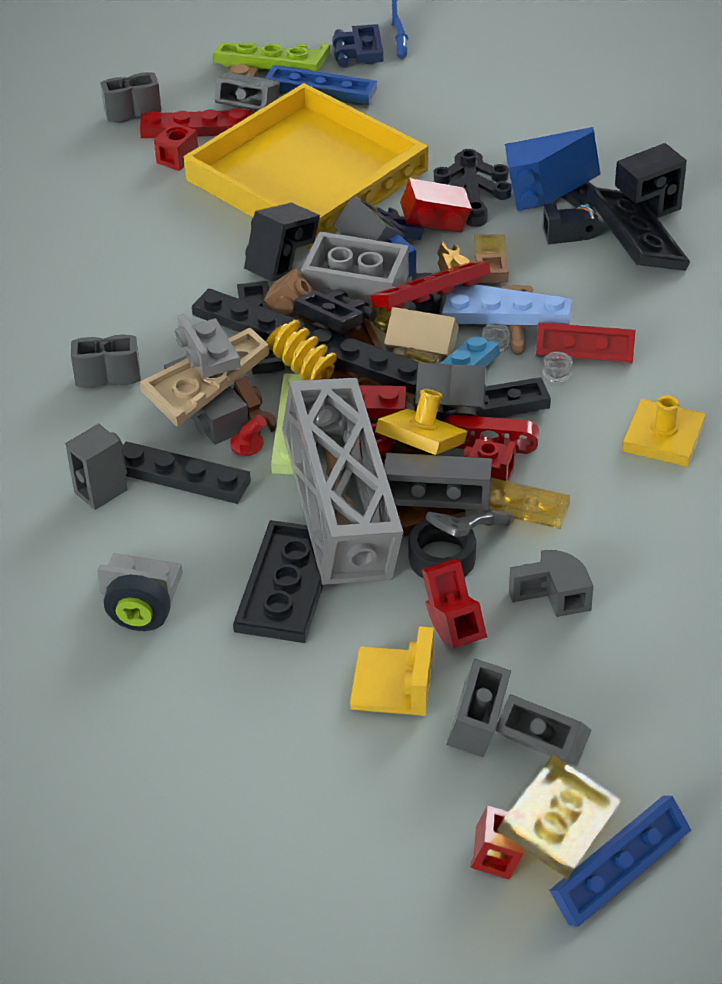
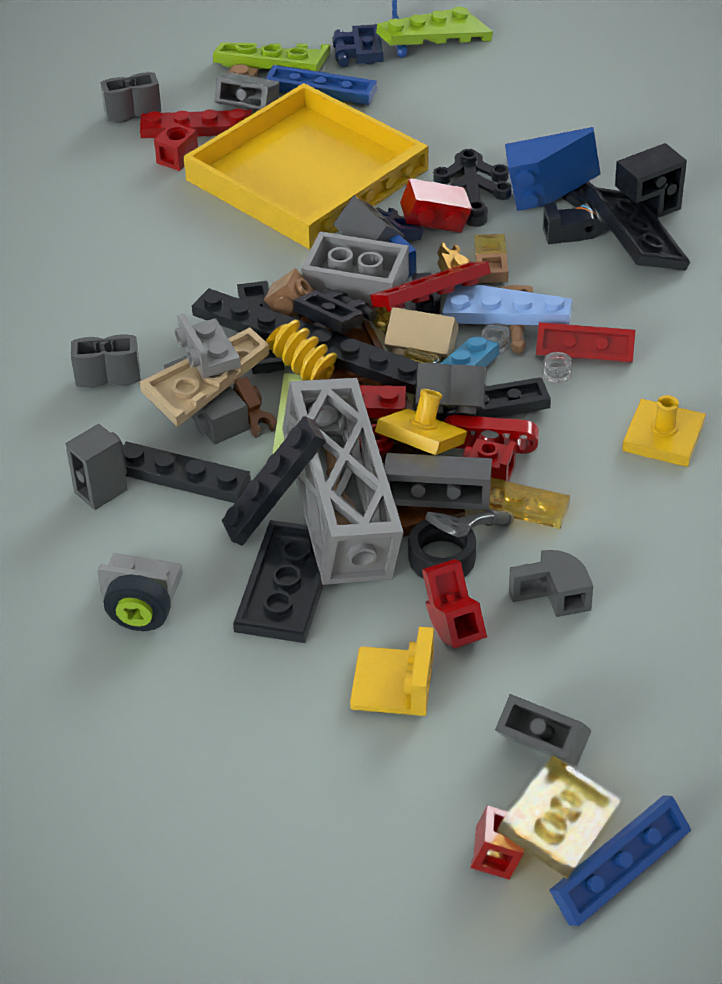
red plate [230,415,267,456] -> none
black brick [244,202,320,282] -> none
dark grey brick [446,658,512,757] -> none
none -> black plate [221,416,326,546]
none -> lime wing [376,6,493,45]

